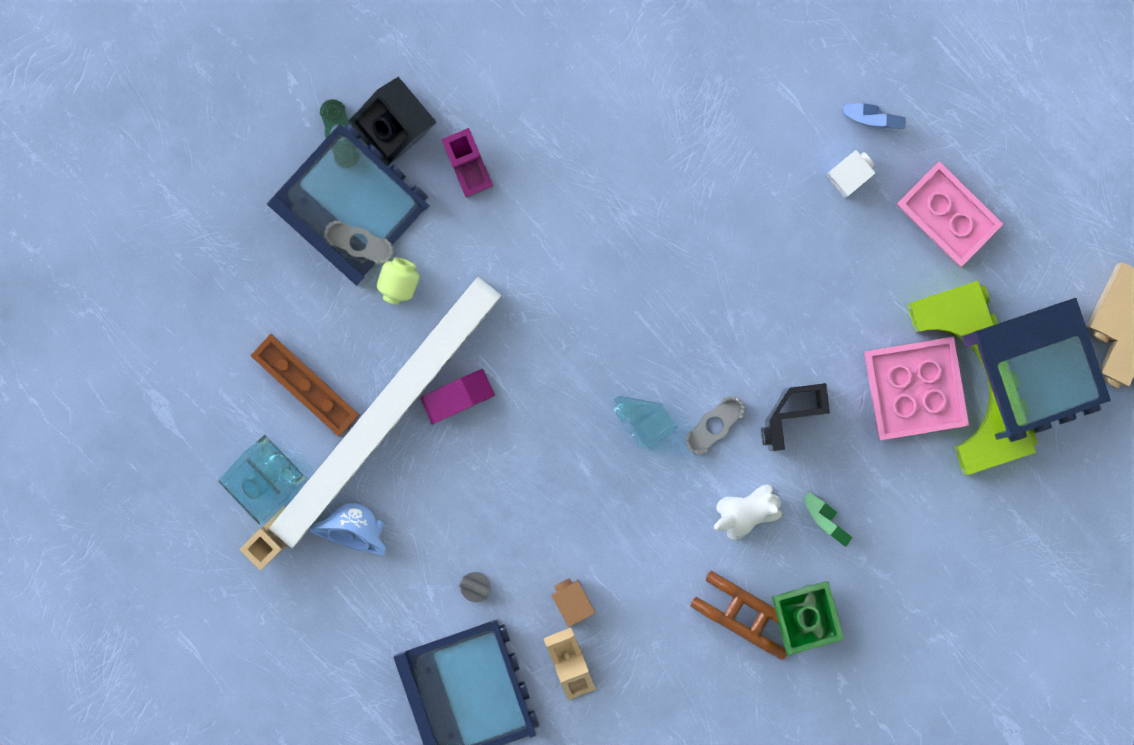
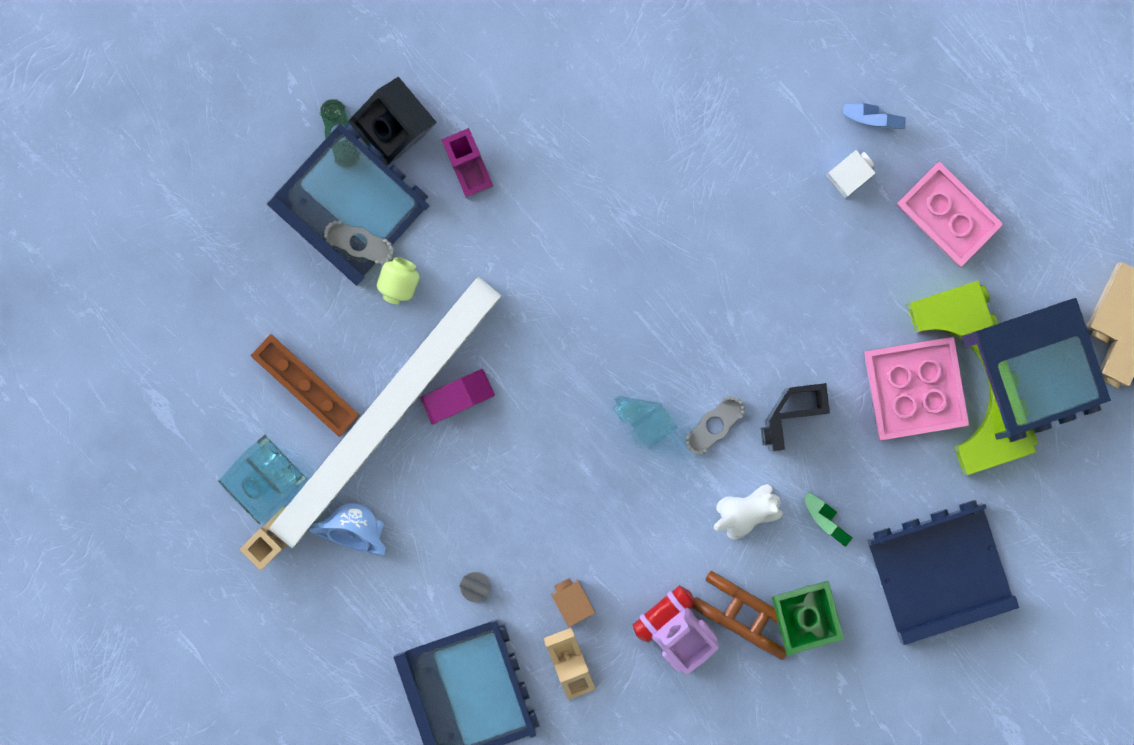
none -> lavender piece [632,585,719,675]
none -> dark blue panel [867,500,1019,645]

